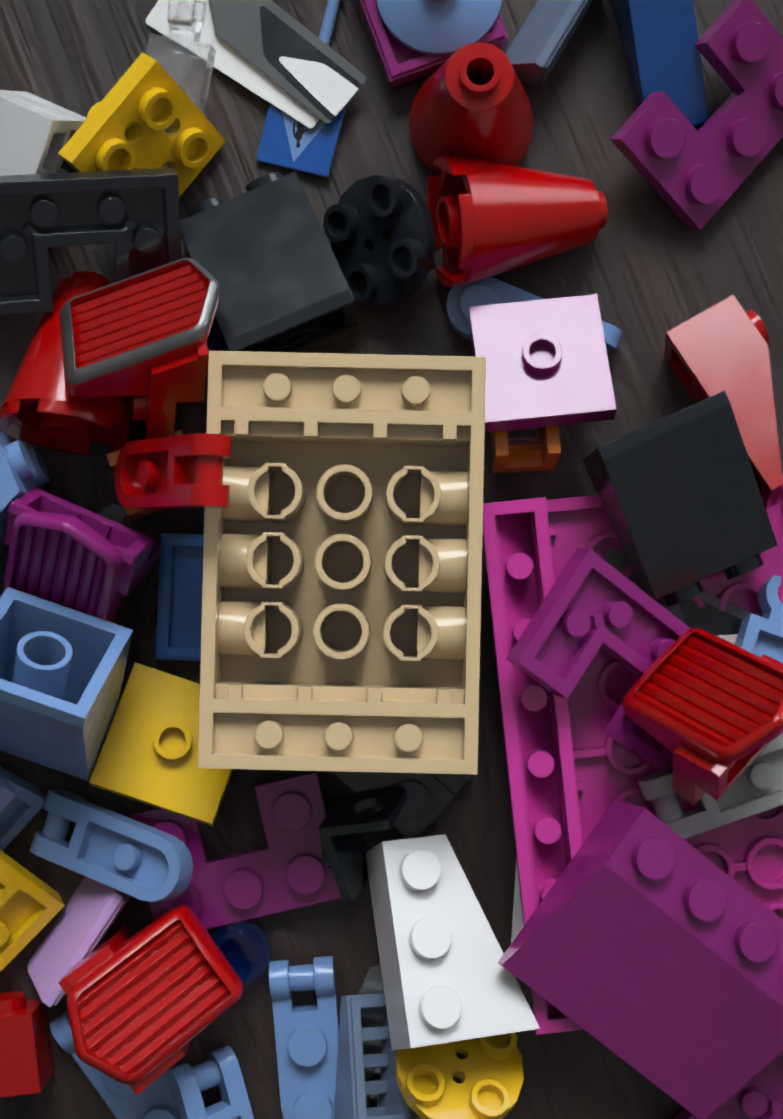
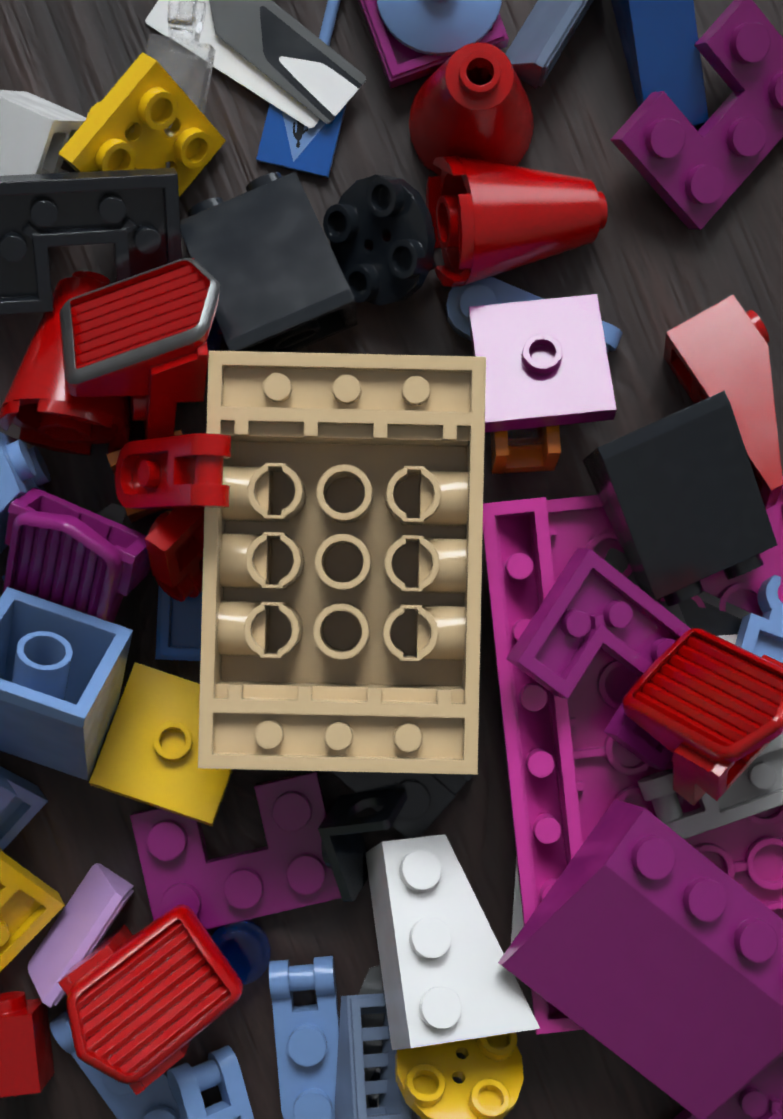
medium blue plate [30,788,193,902] -> none
none -> red plate [145,507,205,602]

